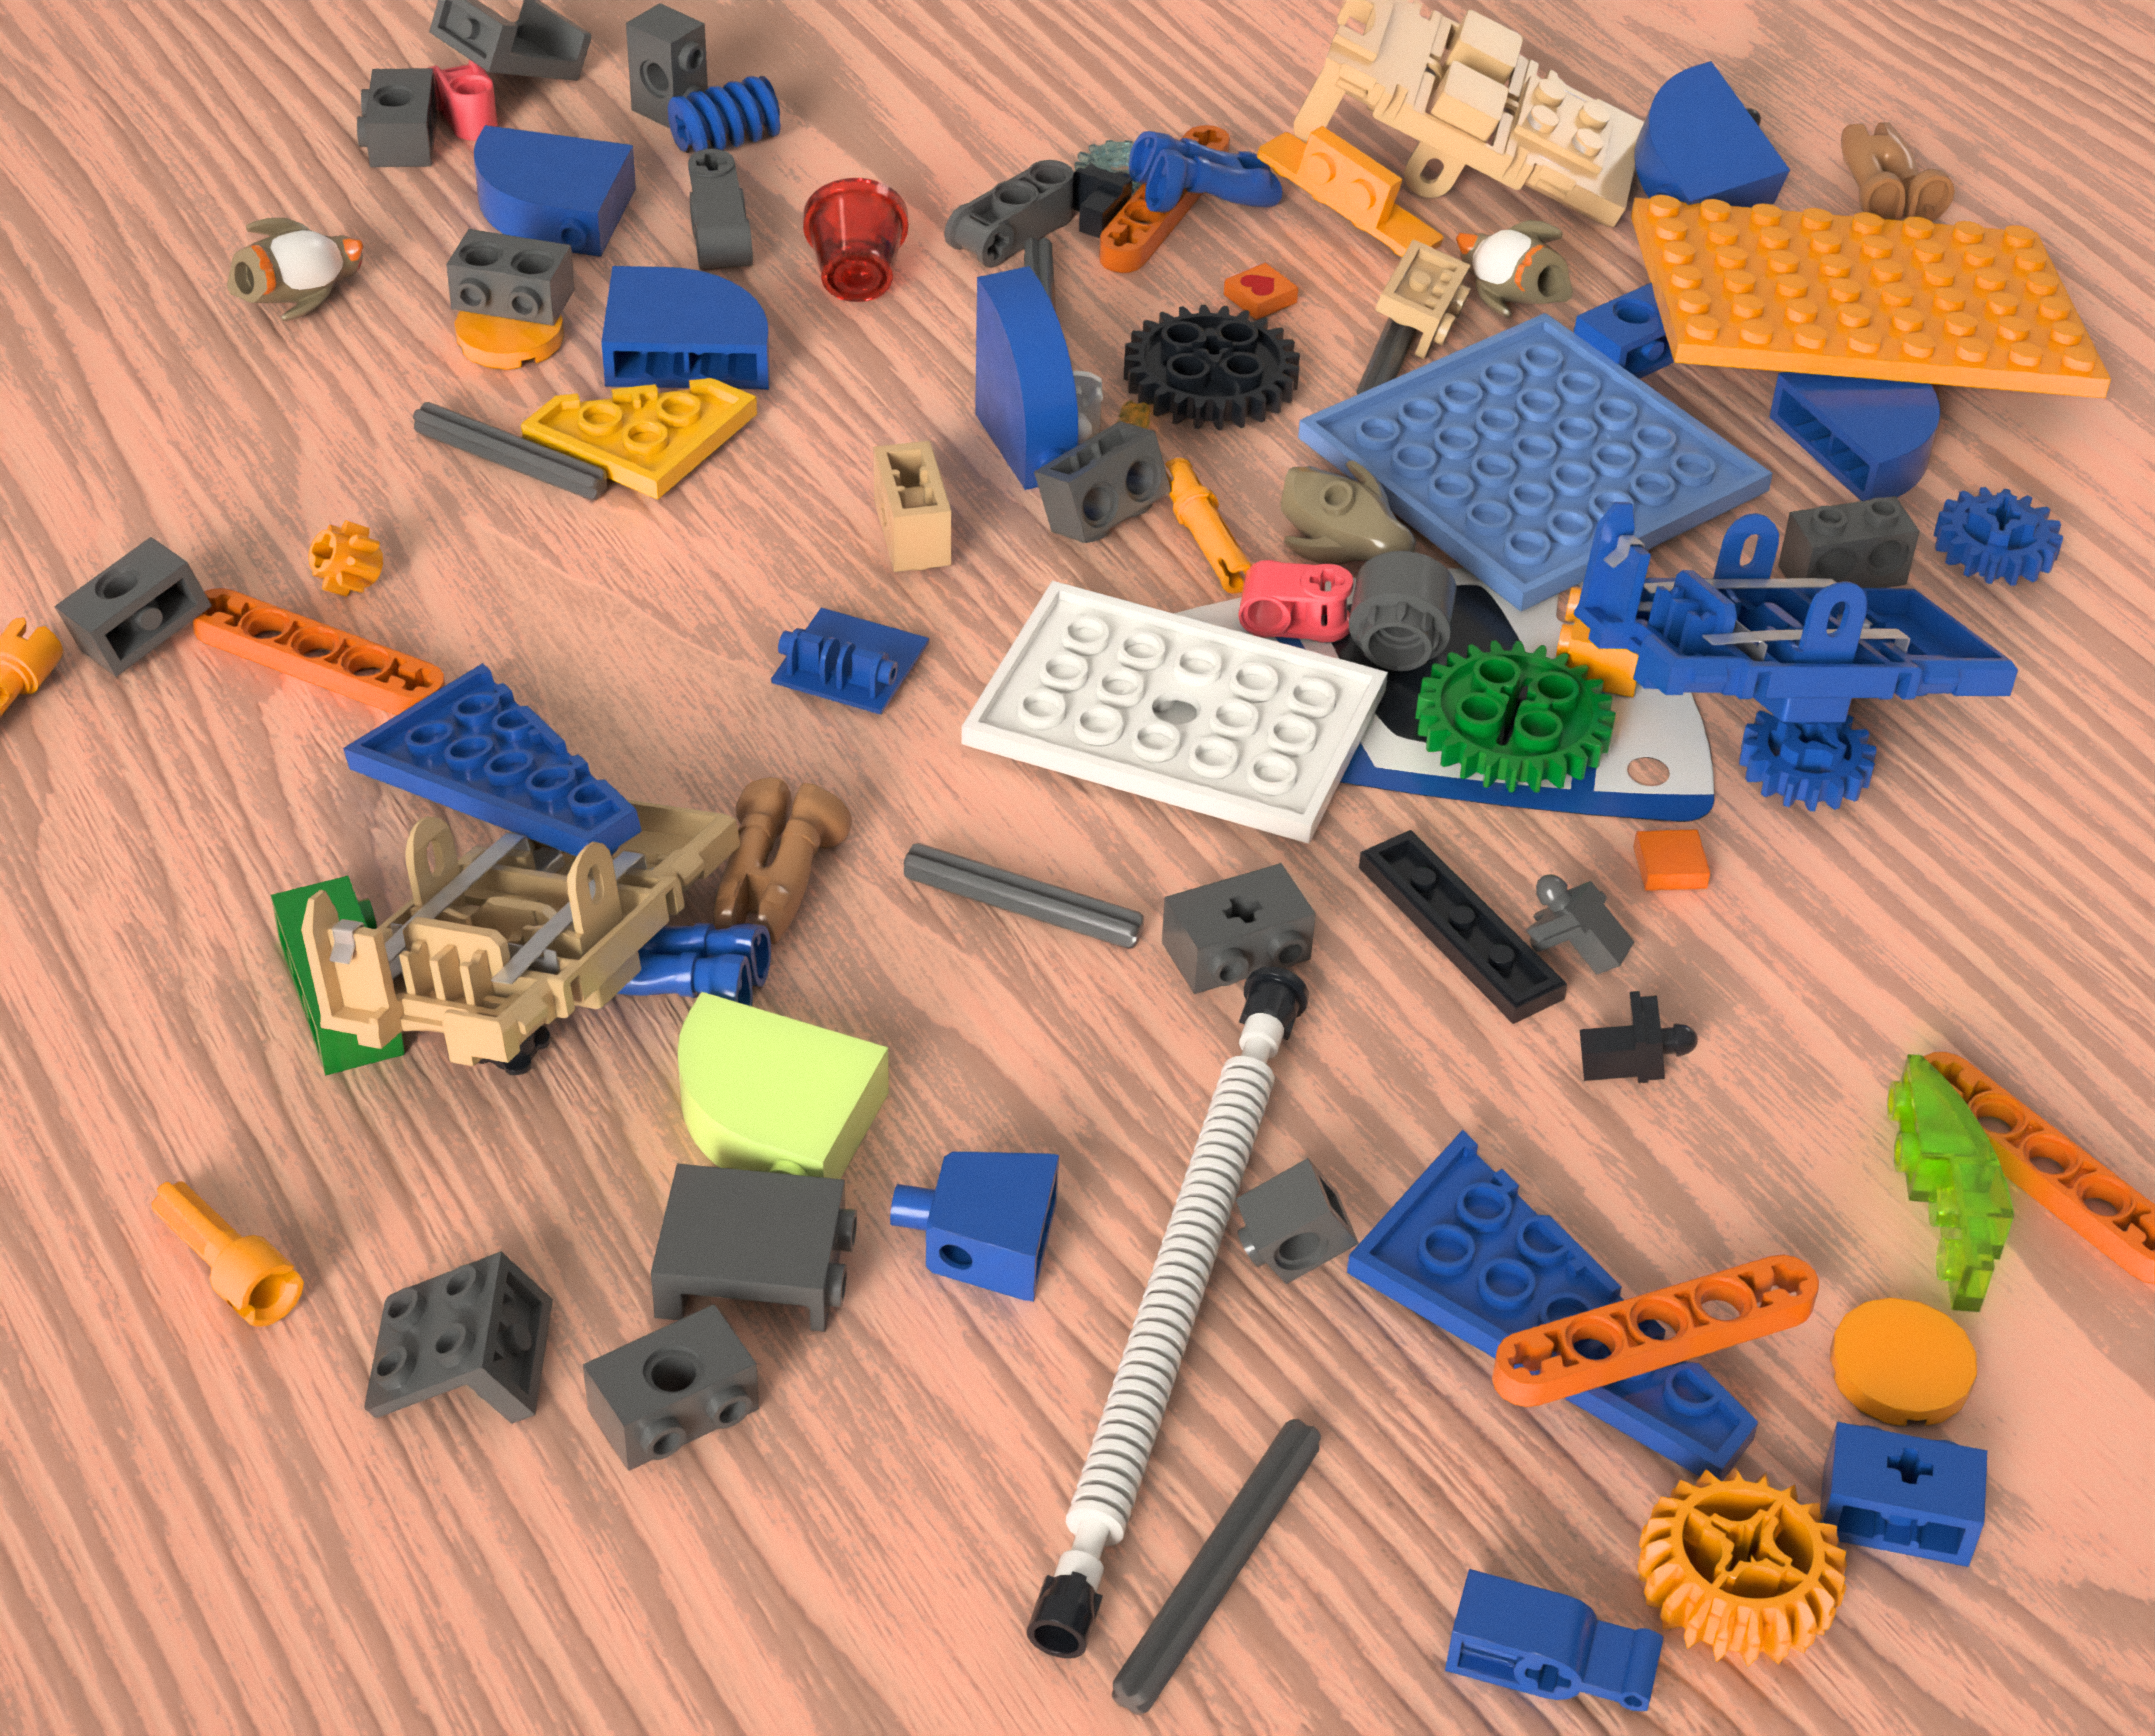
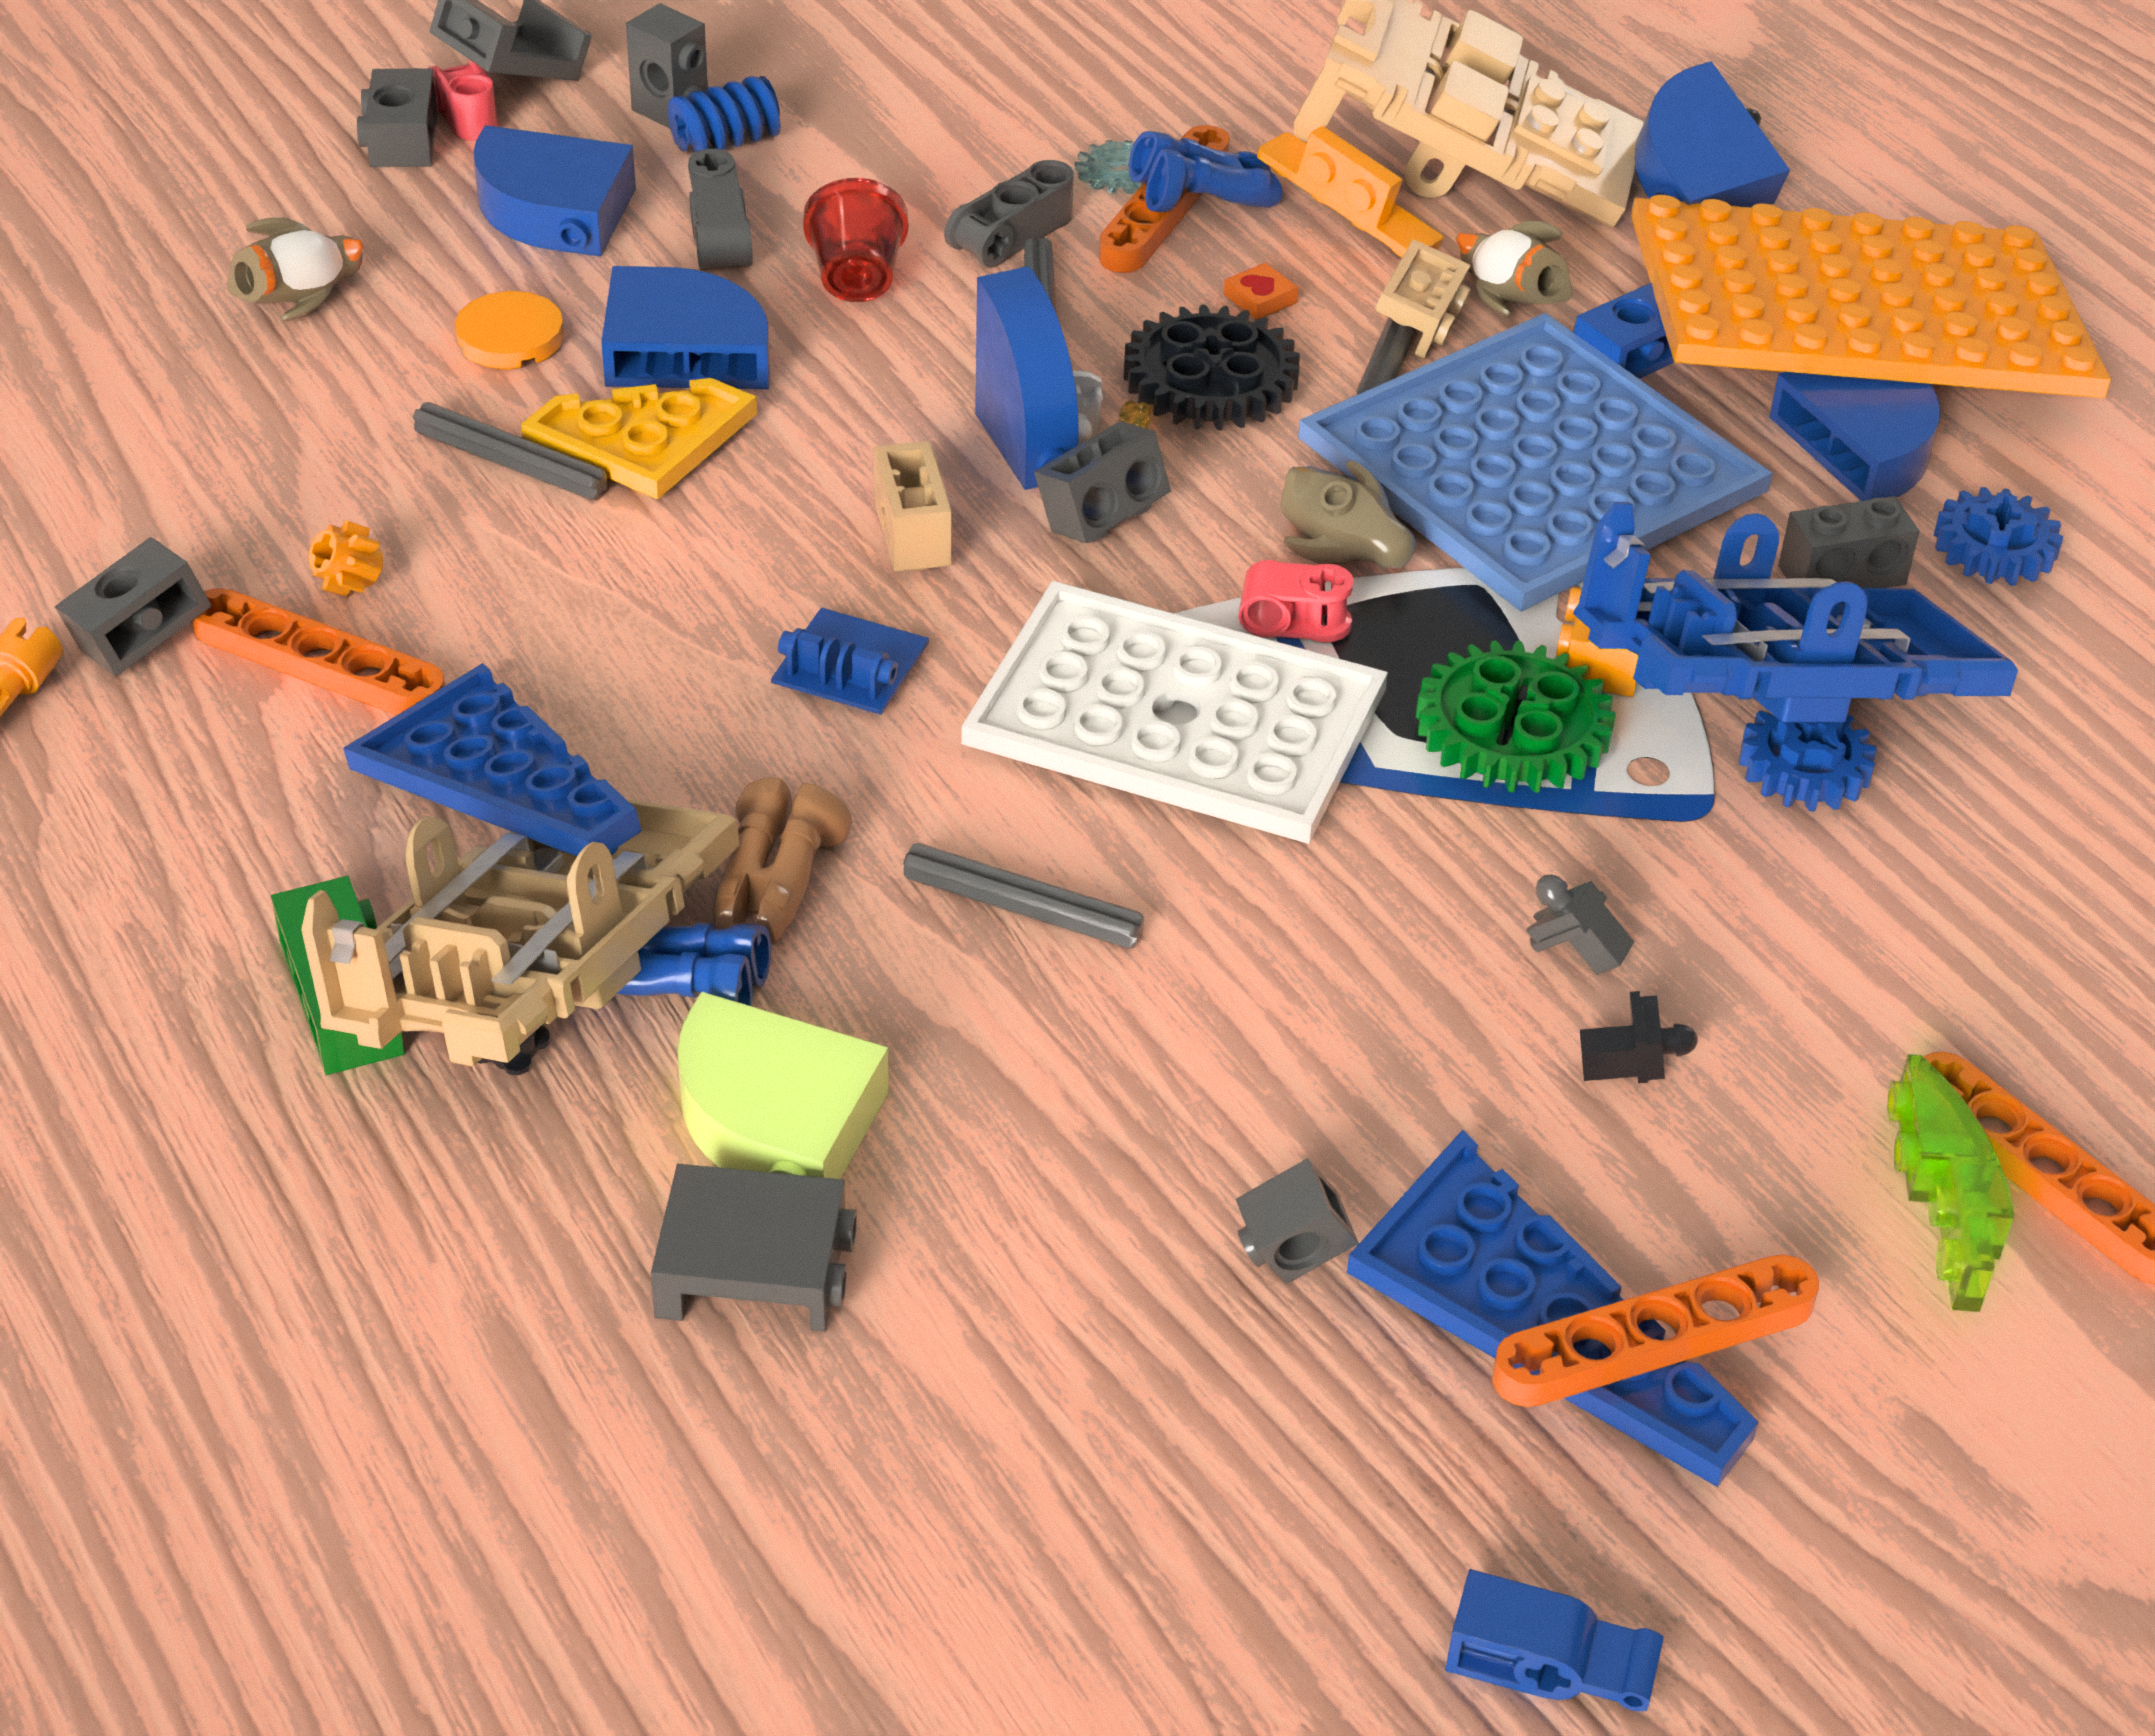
light orange piece [151,1181,304,1327] -> none
dark grey bracket [364,1251,553,1424] -> none
dark grey brick [446,229,575,326] -> none
dark grey brick [583,1304,759,1471] -> none
blue torso [890,1151,1059,1302] -> none
white hose [1026,967,1309,1658] -> none
black piece [1073,163,1133,238] -> none
dark grey axle [1112,1419,1321,1715] -> none
dark grey brick [1162,863,1316,994] -> none
light orange pin [1165,457,1252,594] -> none
dark grey piece [1349,551,1457,671] -> none
black tile [1359,830,1567,1024] -> none
orange tile [1633,829,1710,891] -> none
light orange gear [1637,1466,1847,1667] -> none
blue brick [1820,1422,1988,1567] -> none
light orange tile [1830,1297,1977,1426] -> none
medium nougat piece [1841,122,1955,221] -> none

